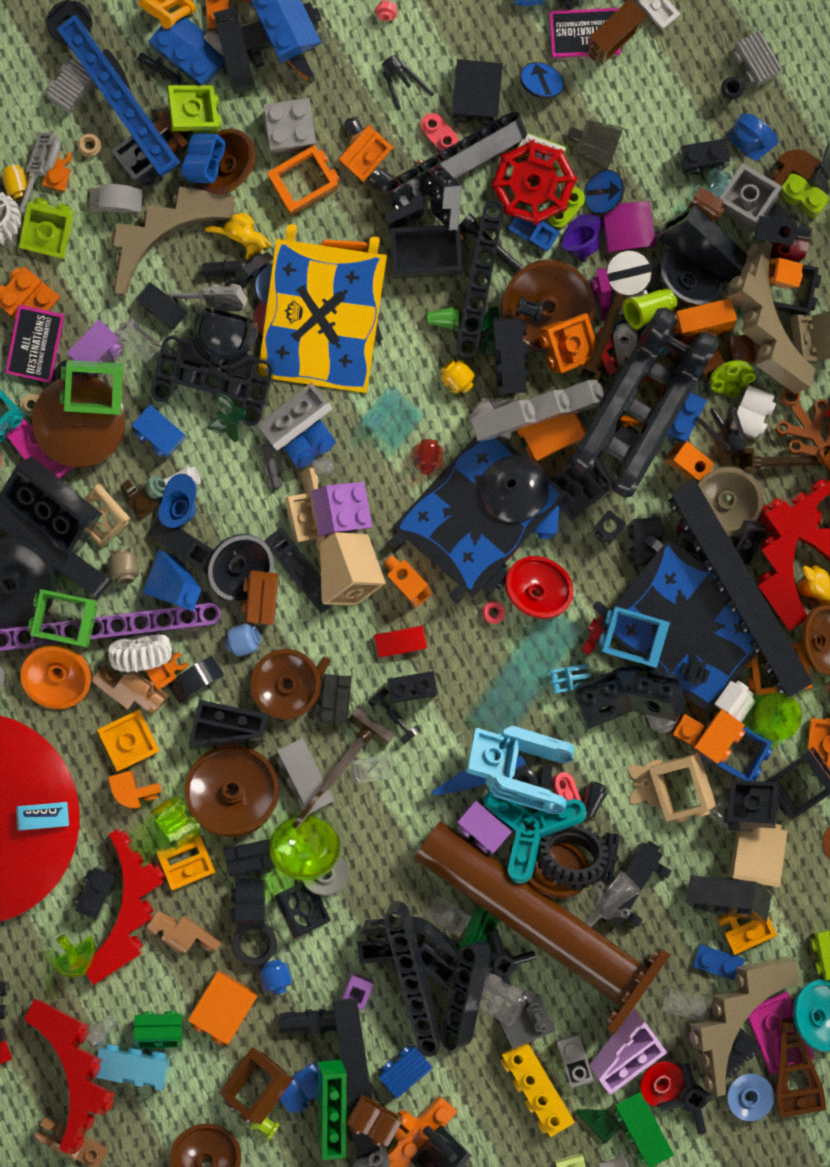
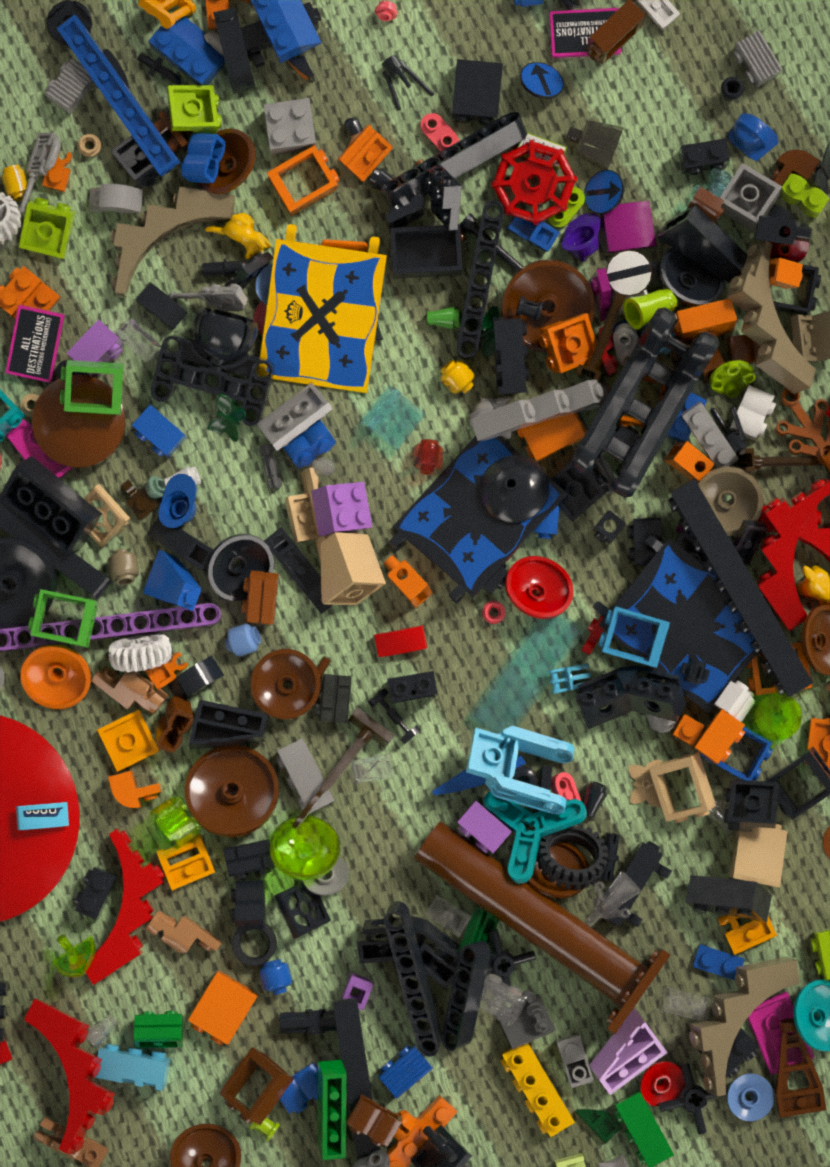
none -> reddish brown brick [155,696,193,753]
none -> light grey plate [680,401,739,469]

